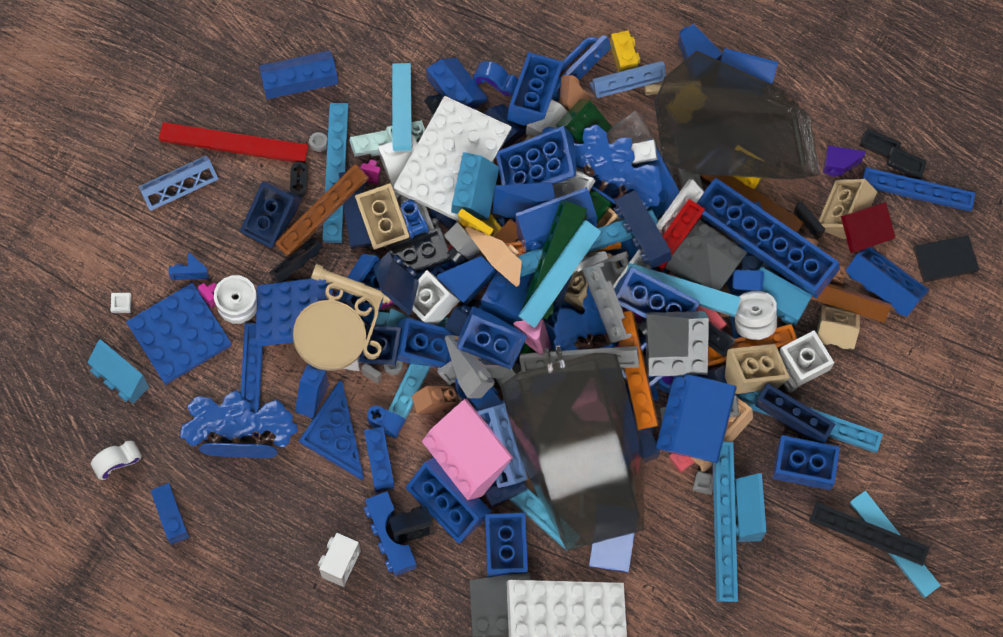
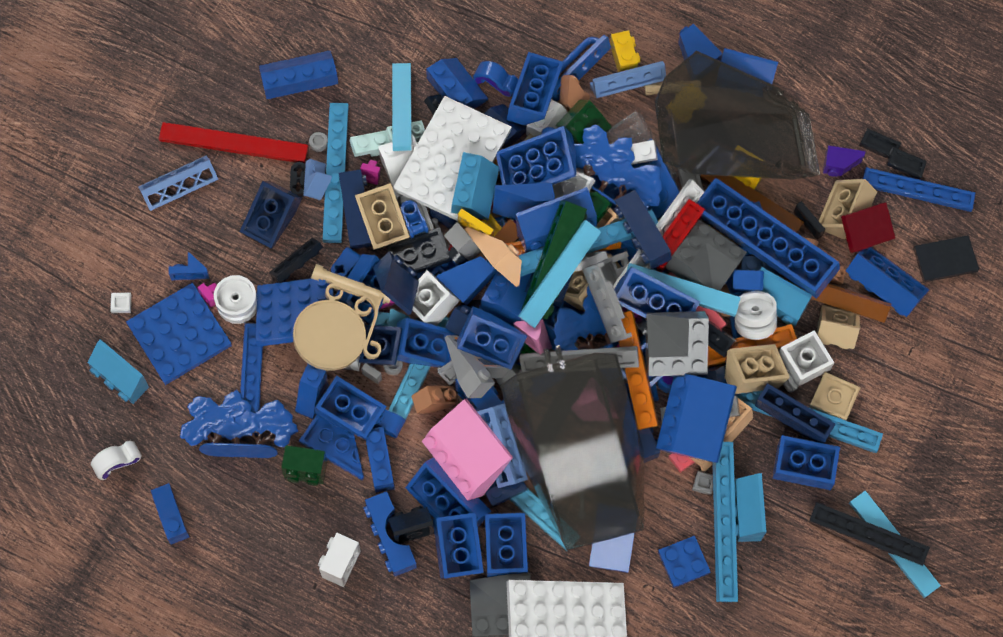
dark orange tile [275,164,369,256] -> none
none -> dark green brick [281,445,328,486]
none -> medium blue slope [304,159,332,200]
none -> blue slope [315,375,386,439]
none -> blue piece [331,247,361,277]
none -> blue slope [432,513,484,578]
none -> blue plate [658,536,710,588]
none -> tan plate [809,372,861,420]

